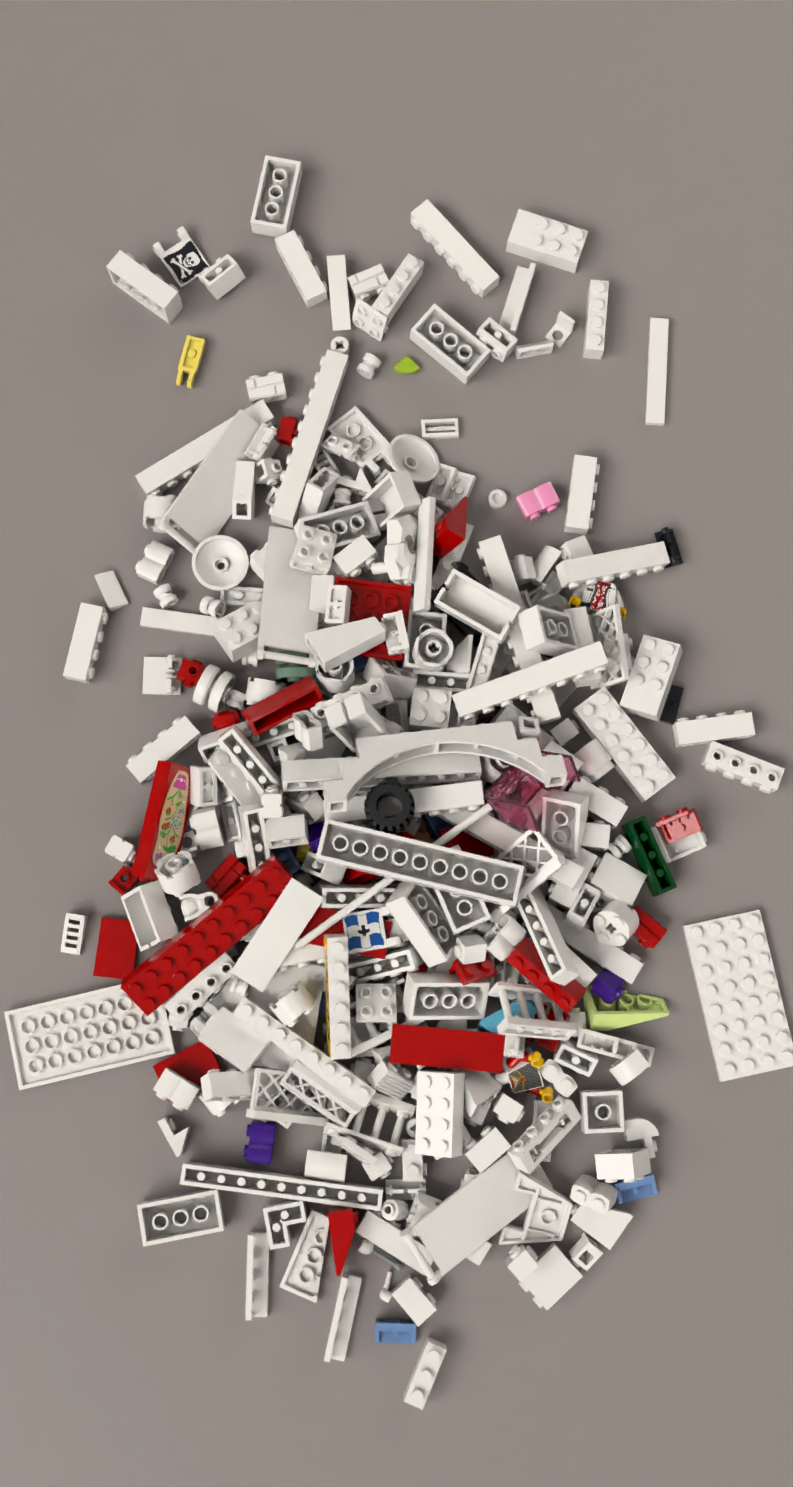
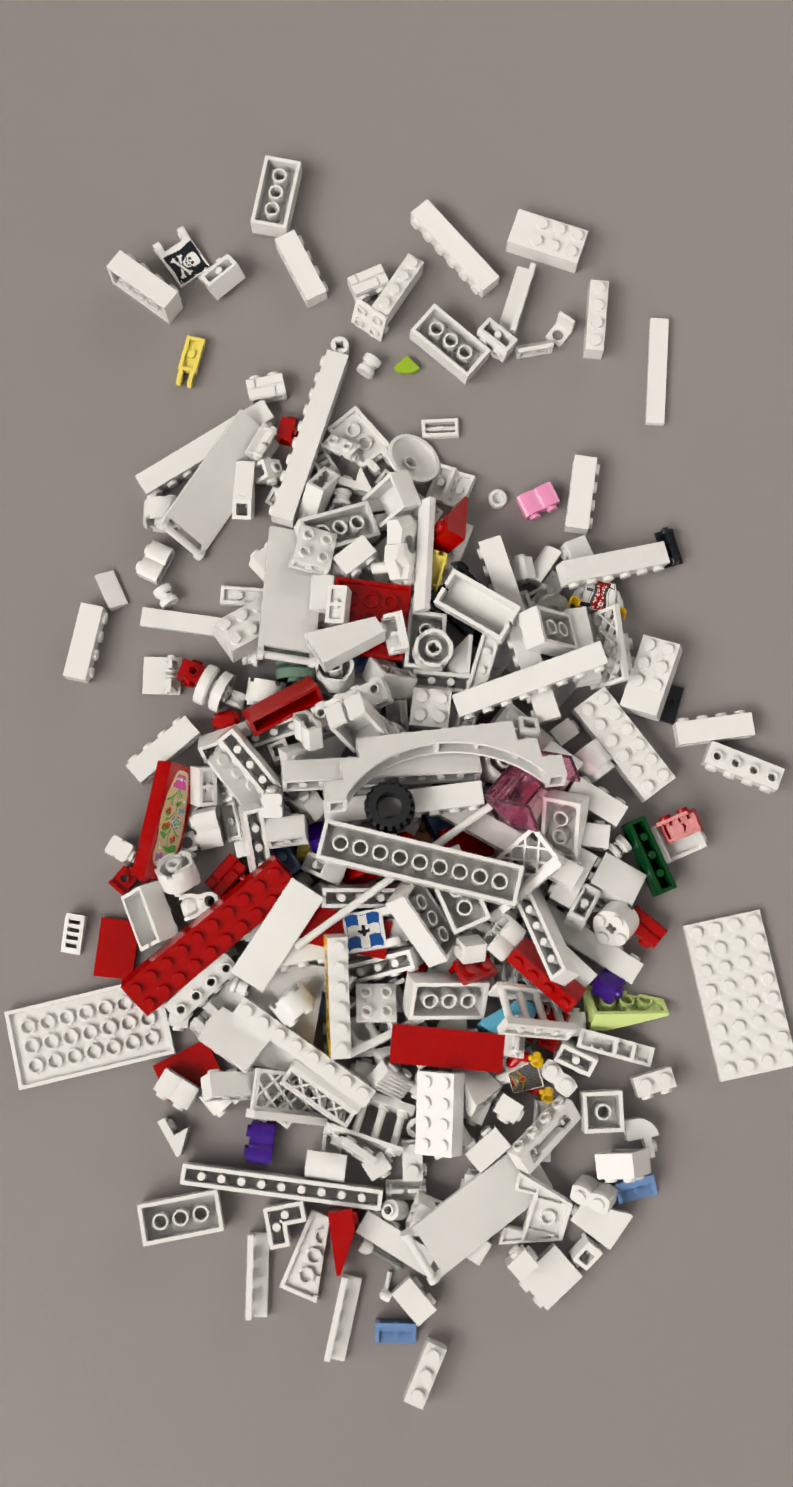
white dish [192,535,249,591] -> none
white wheel [200,595,226,619] -> none
white slope [327,255,351,331] -> none
white brick [609,1049,650,1086] -> none
none -> light yellow hinge [431,549,448,591]
none -> white brick [629,1066,677,1100]

